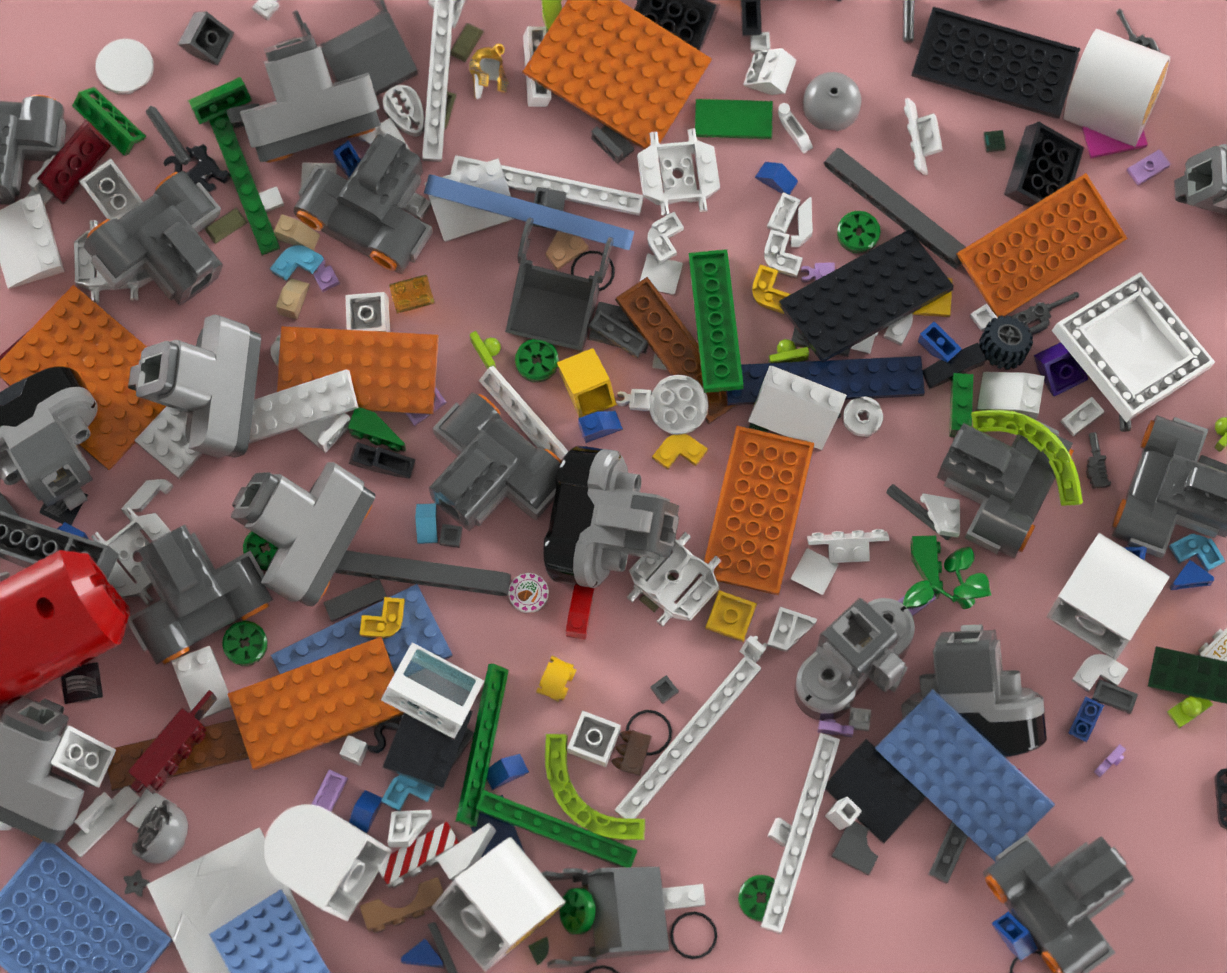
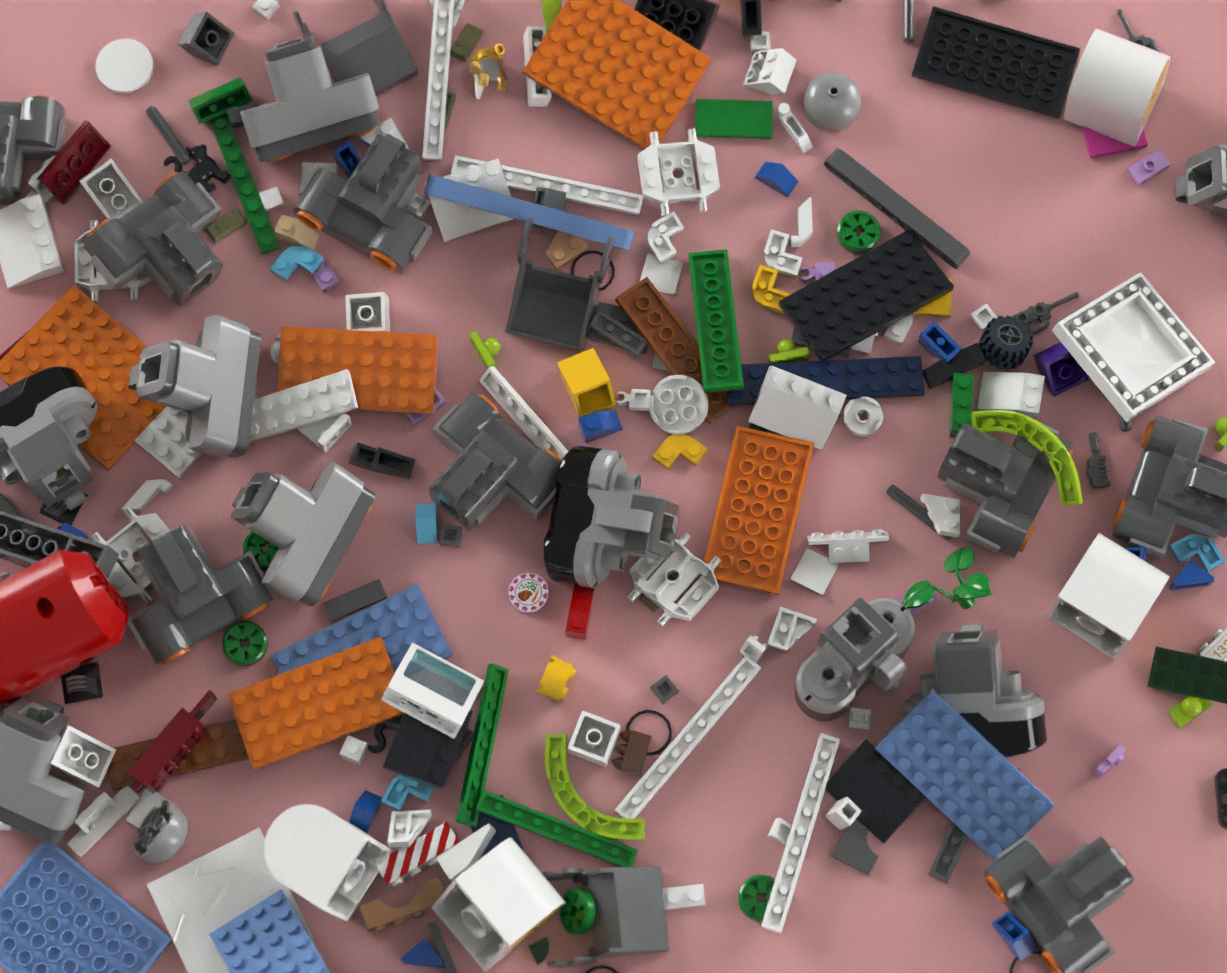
green fence [72,87,146,156] -> none
dark grey plate [124,870,150,897] -> none
white slope [171,646,232,719] -> none
tan slope [276,278,310,320] -> none
lavender plate [311,769,348,812] -> none
dark grey beam [335,551,511,596] -> none
green slope [348,407,406,452] -> none
yellow plate [359,597,405,638] -> none
white piece [383,85,425,137] -> none
clear yellow bracket [389,275,435,314] -> none
blue slope [486,754,529,790] -> none
green wheel [515,339,559,382] -> none
dark grey panel [591,126,634,164] -> none
black piece [670,911,718,959] -> none
yellow plate [705,590,757,642] -> none
white plate [767,193,801,233] -> none
lavender plate [818,719,854,737] -> none
white bracket [904,98,943,175] -> none
green slope [910,535,943,599] -> none
orange plate [956,173,1128,318] -> none
clear green tile [983,130,1006,152] -> none
black slope [1004,122,1084,207] -> none
white plate [1061,397,1105,437] -> none
blue slope [1068,696,1104,742] -> none
white plate [1071,654,1128,692] -> none
dark grey tile [1092,679,1138,714] -> none

